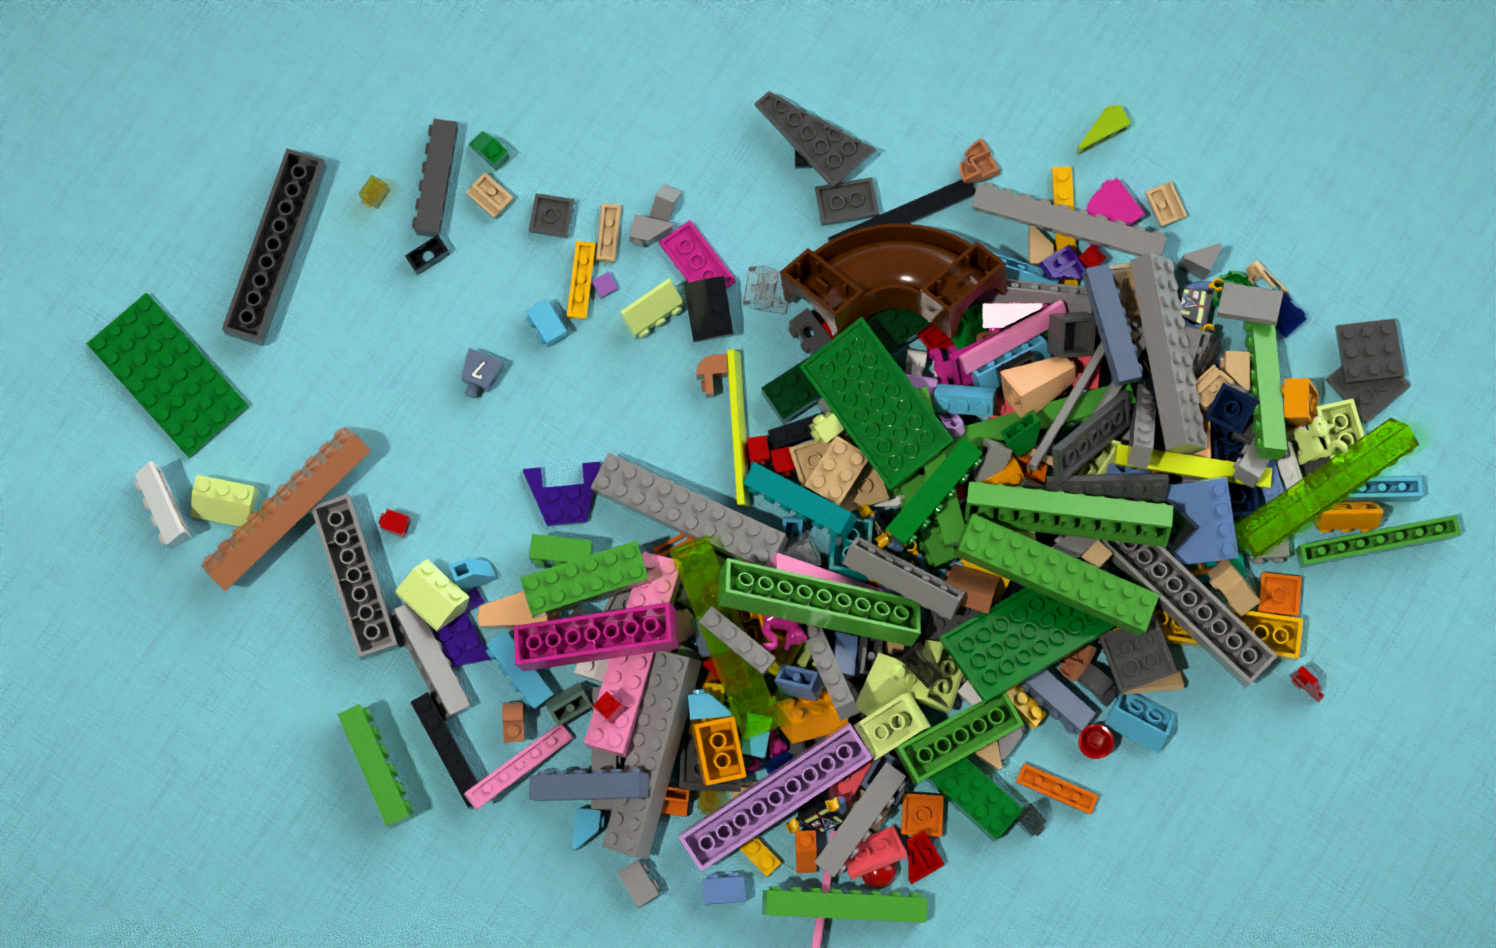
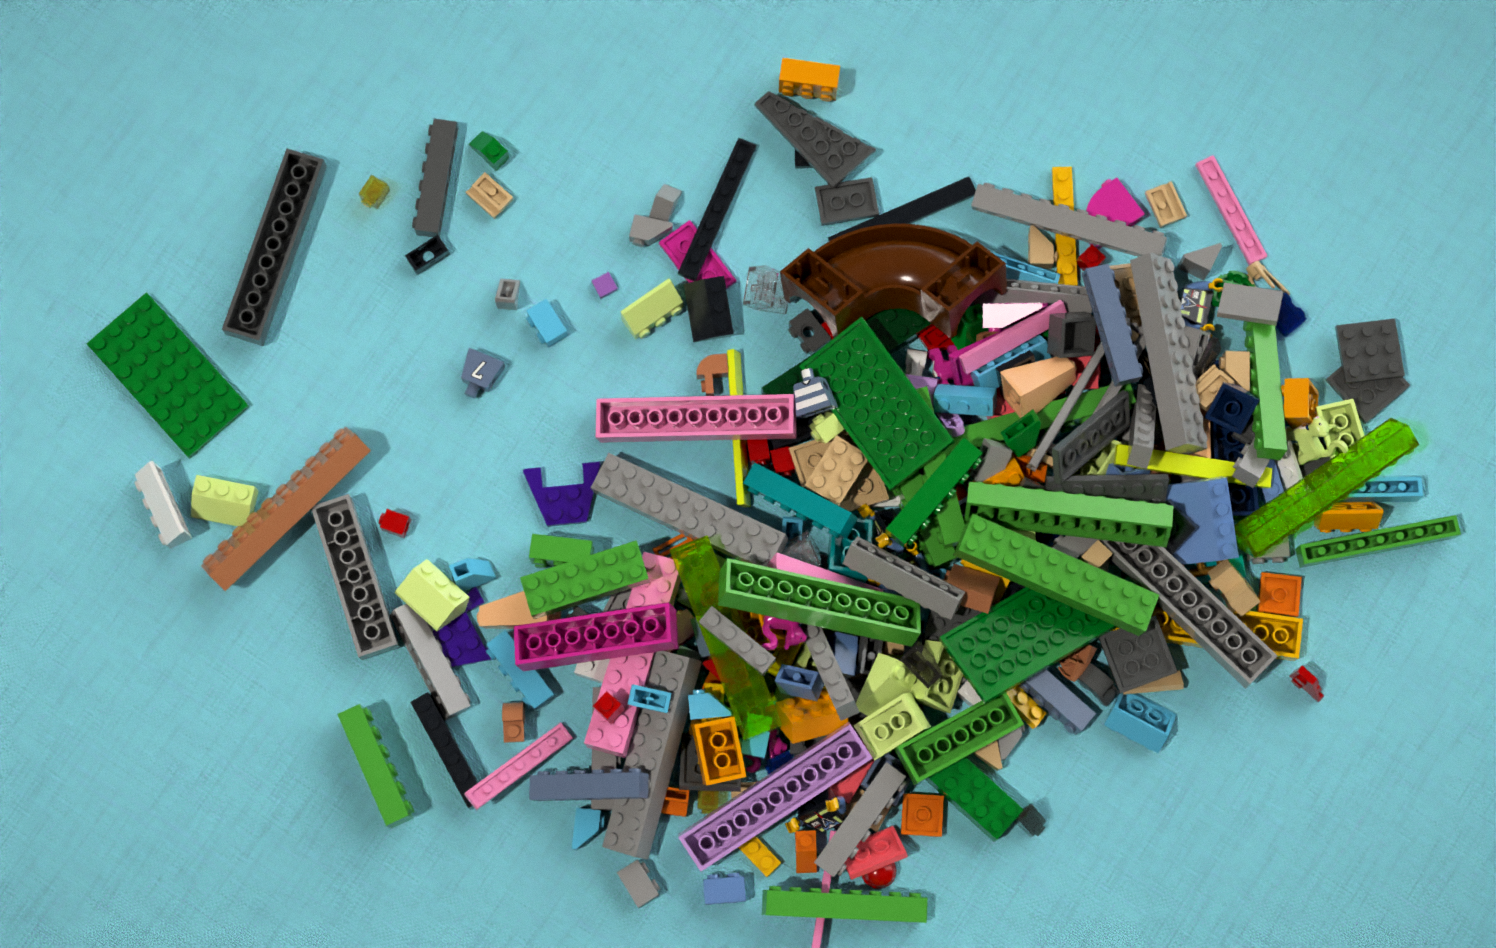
dark grey plate [529,193,574,239] -> none
sand green brick [544,682,593,726] -> none
yellow plate [567,241,596,320] -> none
tan tile [596,203,621,263] -> none
red wing [906,829,945,885] -> none
nougat brick [960,138,1000,183] -> none
orange plate [1015,763,1098,815] -> none
dark purple wing [1039,245,1085,280] -> none
lime slope [1076,104,1131,155] -> none
red helmet [1078,724,1114,759] -> none
none -> light grey slope [495,279,520,310]
none -> bright pink brick [596,394,796,443]
none -> medium azure slope [627,684,672,713]
none -> black tile [678,138,756,281]
none -> light orange brick [779,58,840,102]
none -> sand blue torso [793,368,838,419]
none -> bright pink tile [1195,155,1267,265]

